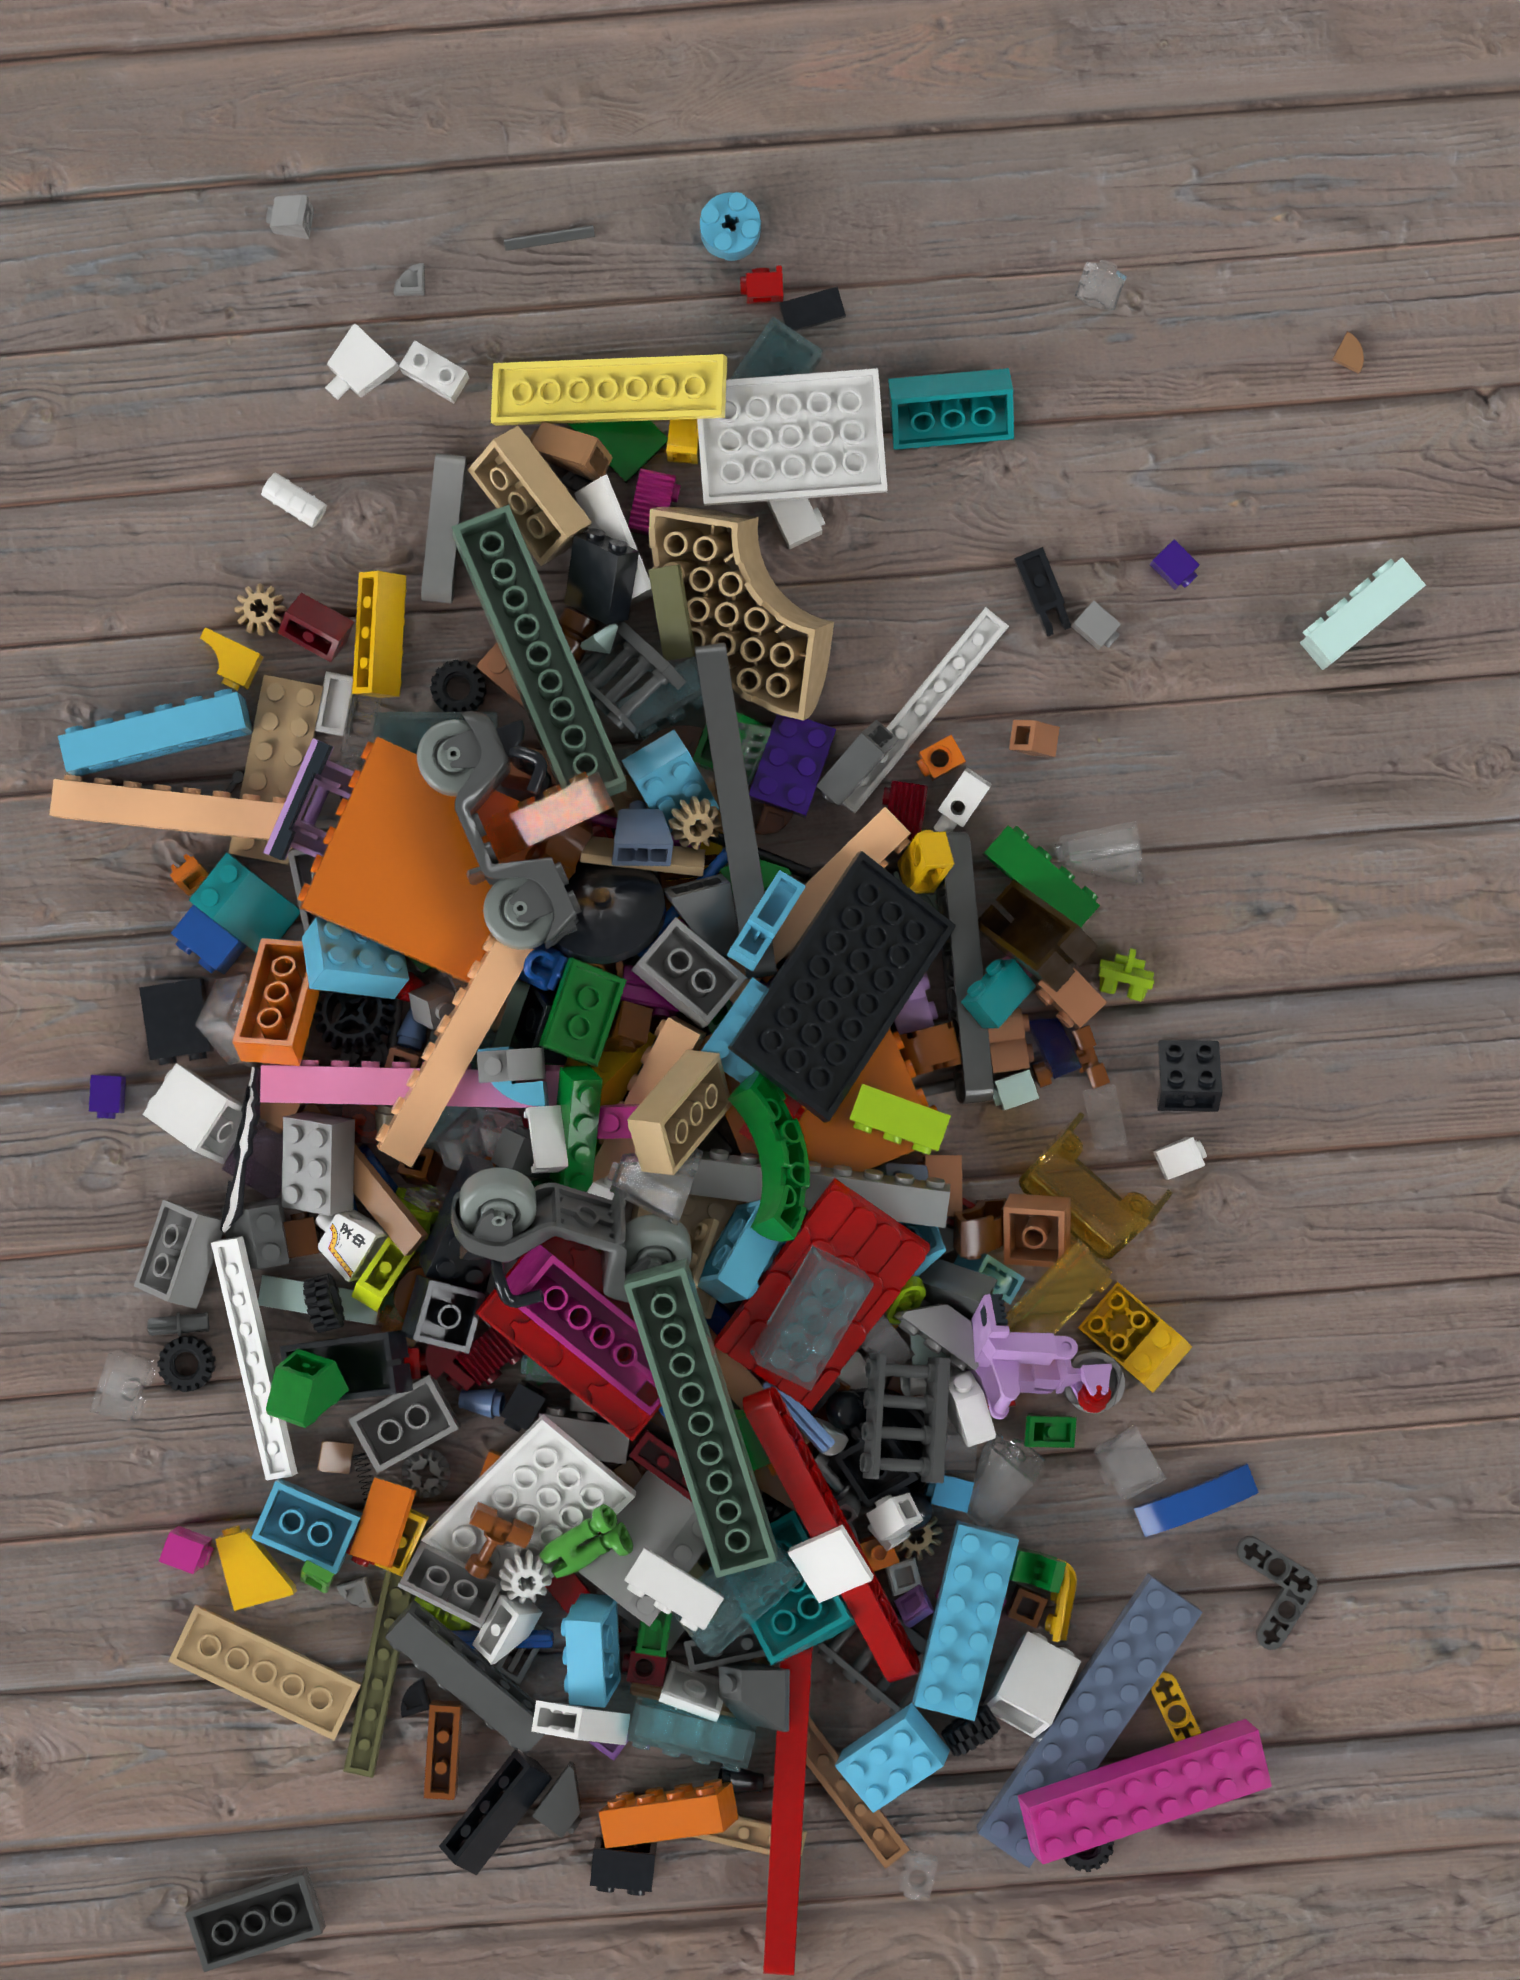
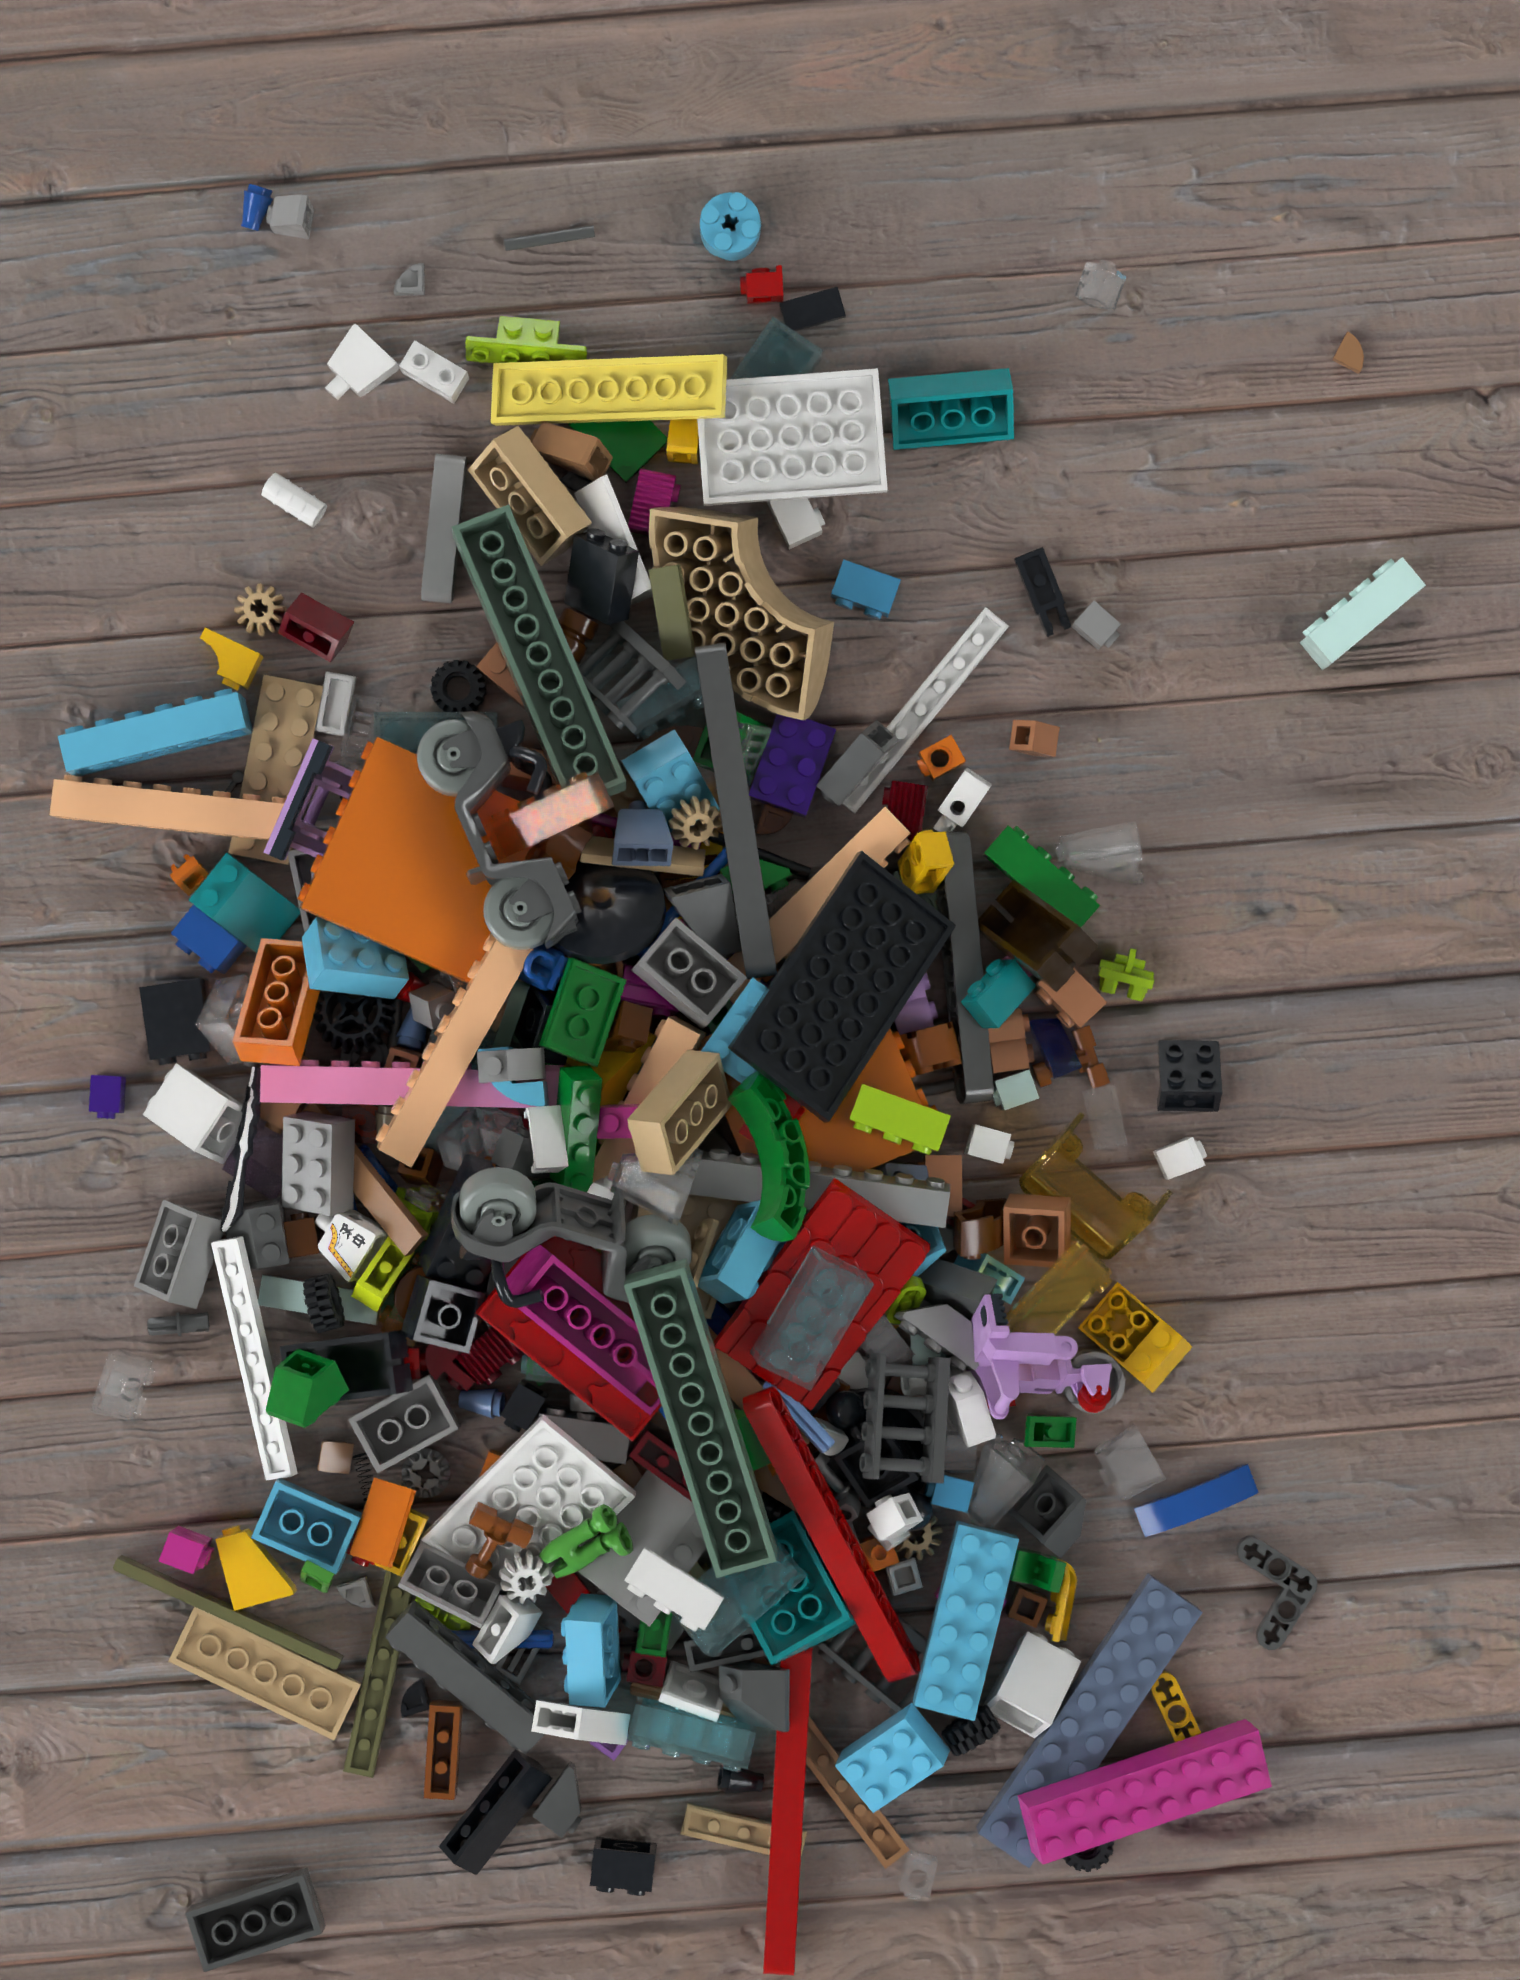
black tyre [157,1336,216,1392] -> none
yellow brick [352,571,407,698] -> none
light aqua slope [580,623,618,654] -> none
orange brick [599,1779,739,1849] -> none
medium azure slope [727,870,806,971] -> none
white tile [788,1525,874,1603] -> none
medium lavender tile [894,1584,934,1628] -> none
dark purple brick [1149,539,1200,590] -> none
none -> olive tile [113,1555,344,1670]
none -> blue cone [241,184,273,231]
none -> lime bracket [465,316,587,363]
none -> dark azure brick [831,559,901,620]
none -> white brick [964,1124,1015,1164]
none -> dark grey slope [1008,1465,1086,1558]

